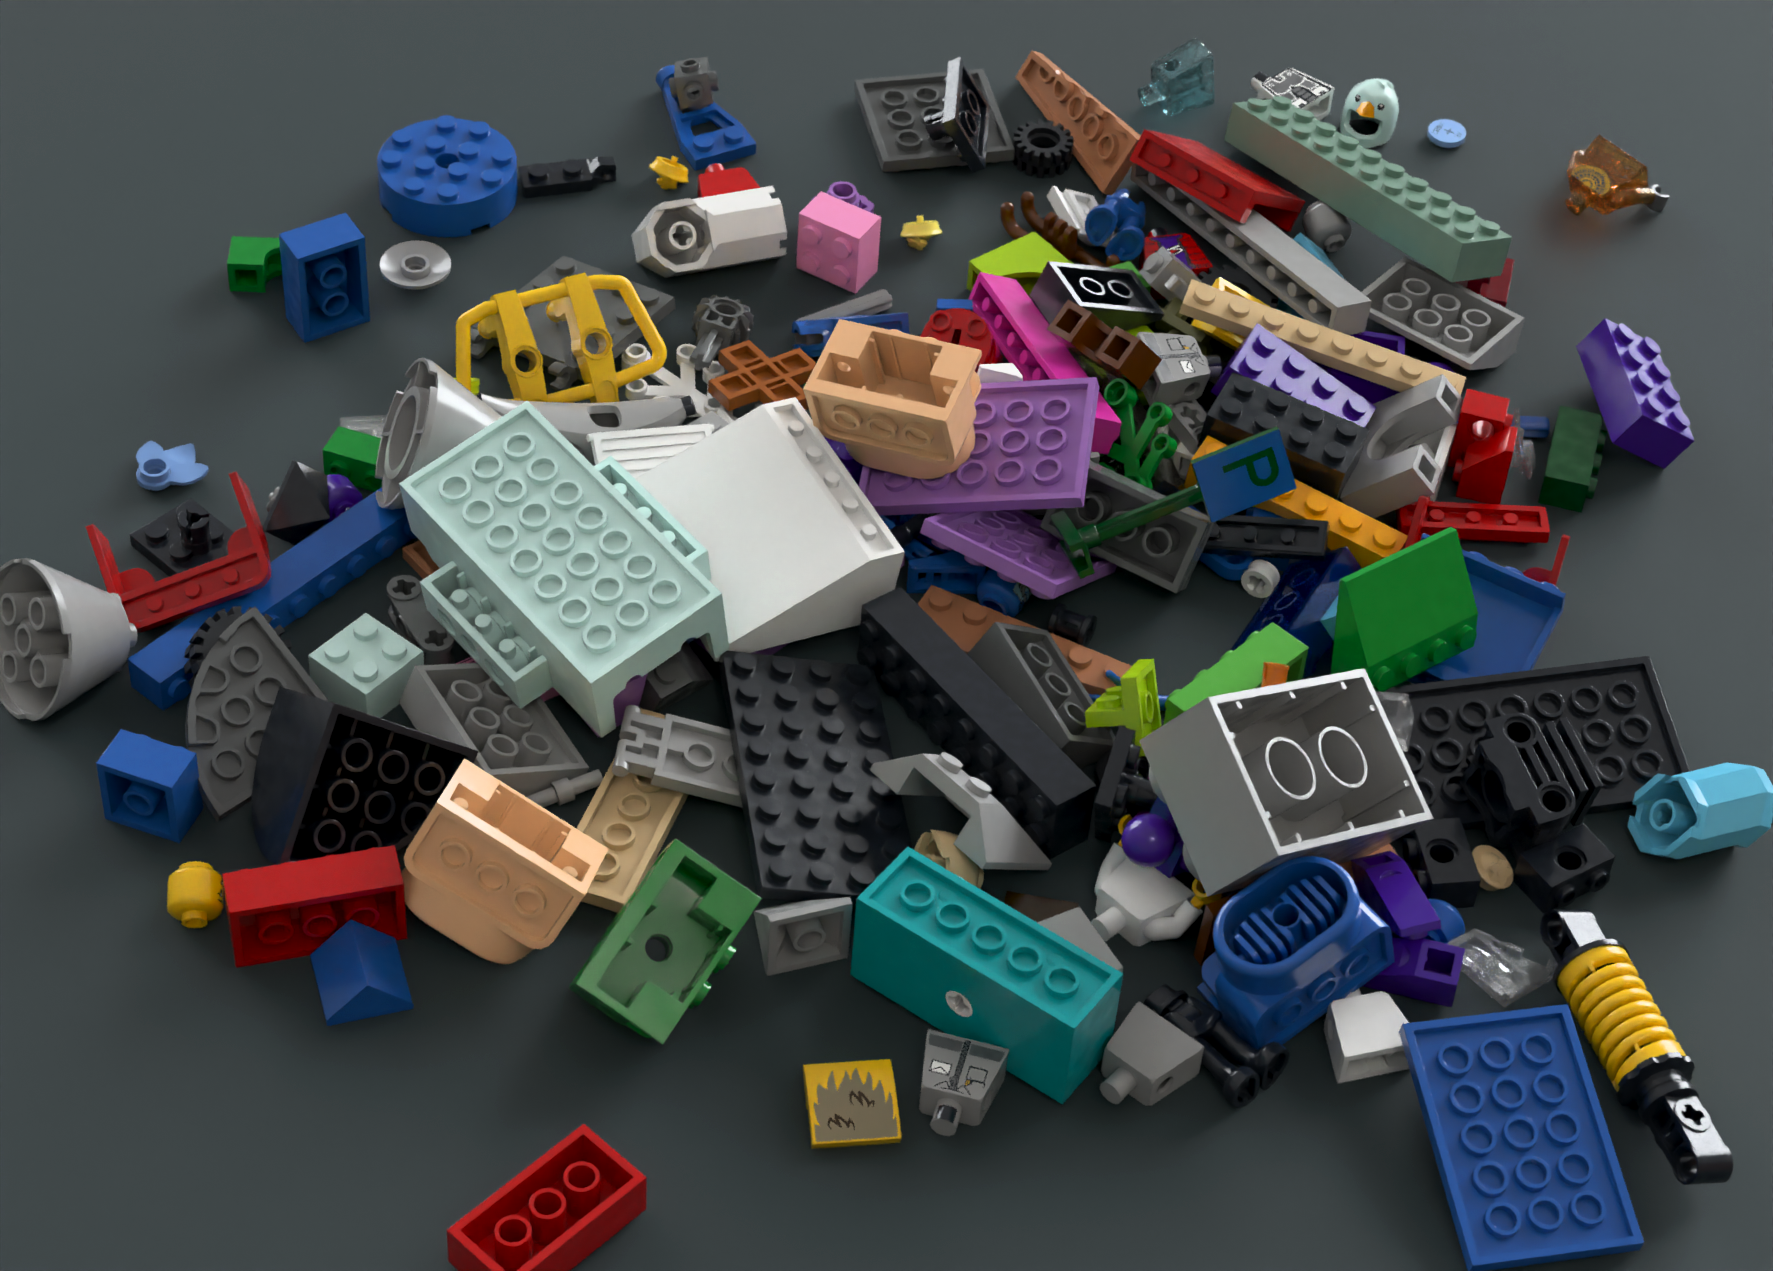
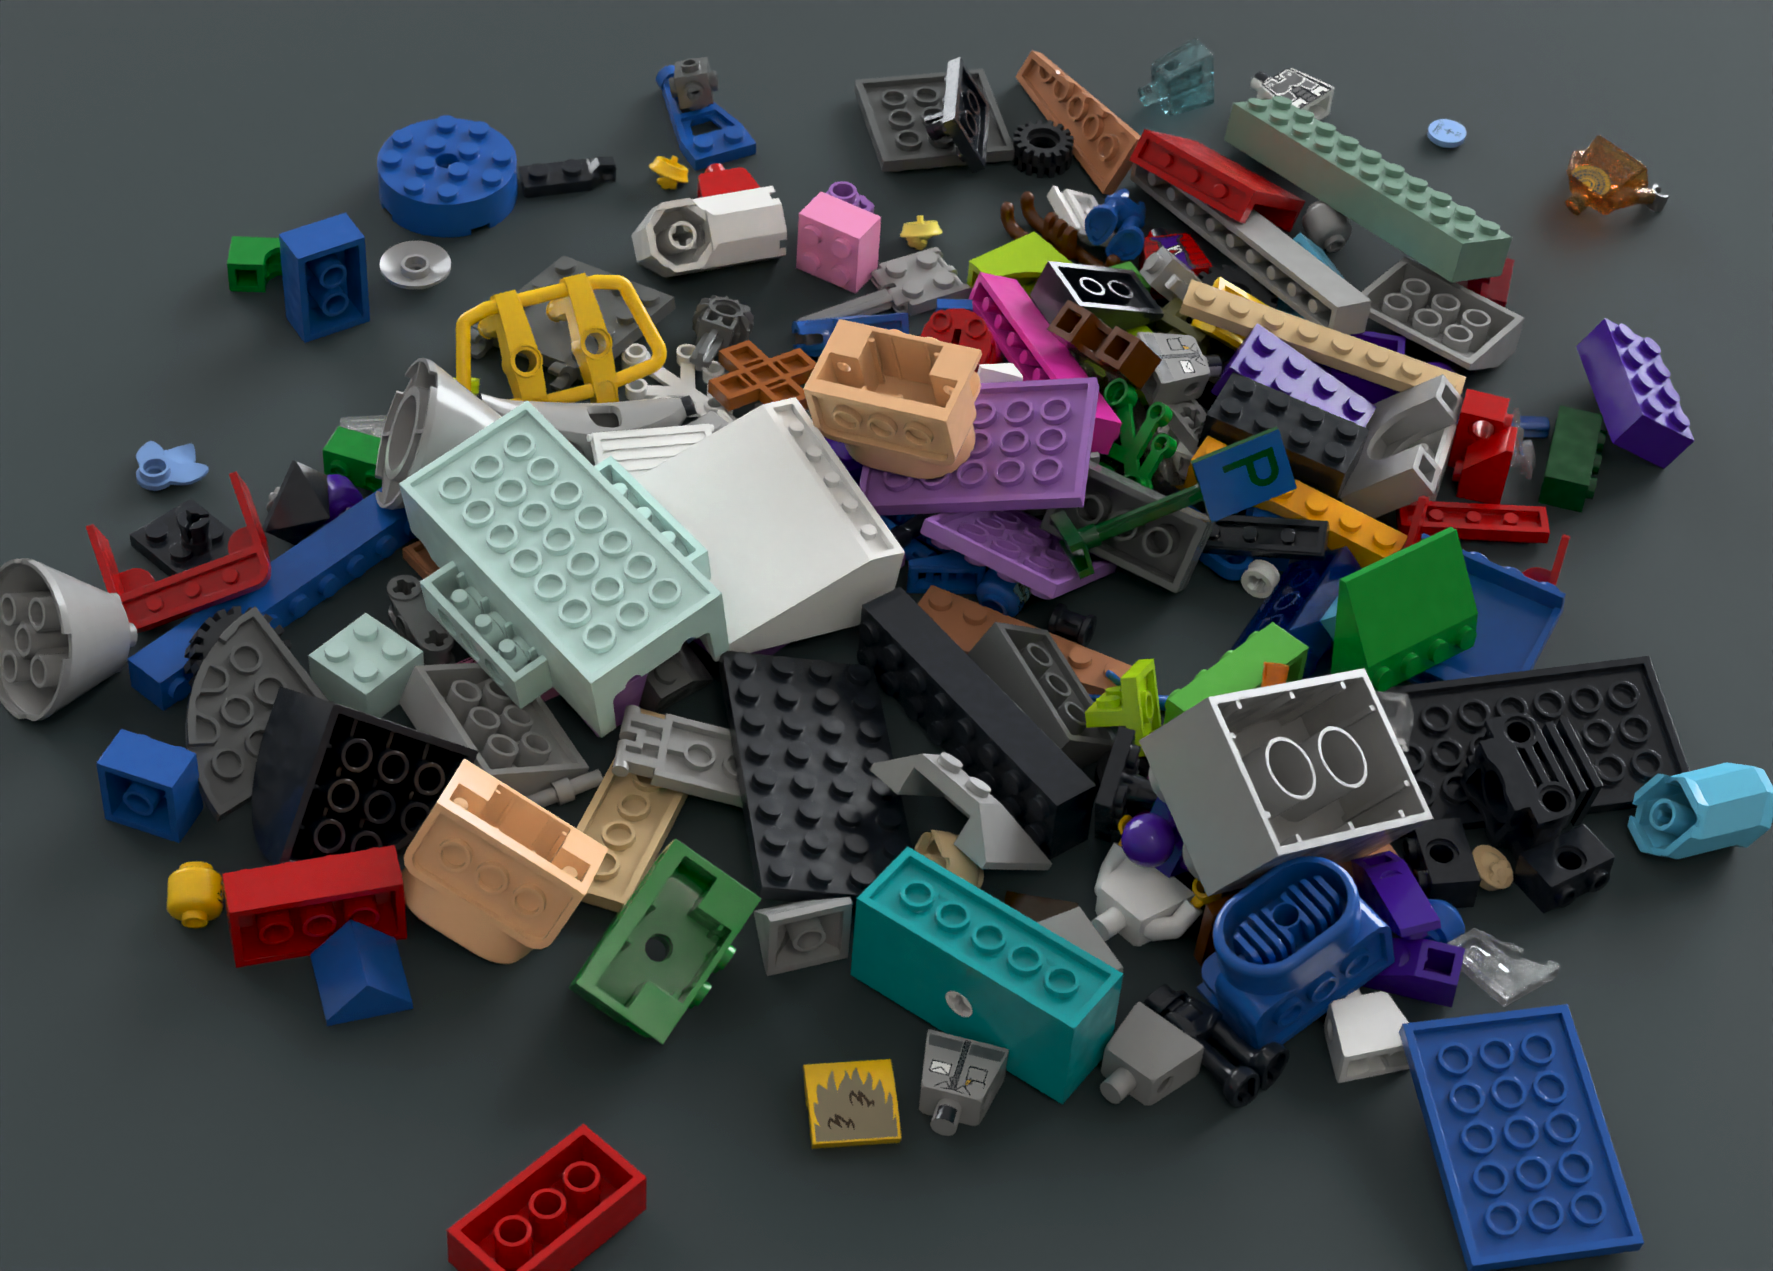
light aqua piece [1339,78,1399,149] -> none
piece [1540,910,1733,1185] -> none
none -> light grey plate [870,247,972,316]

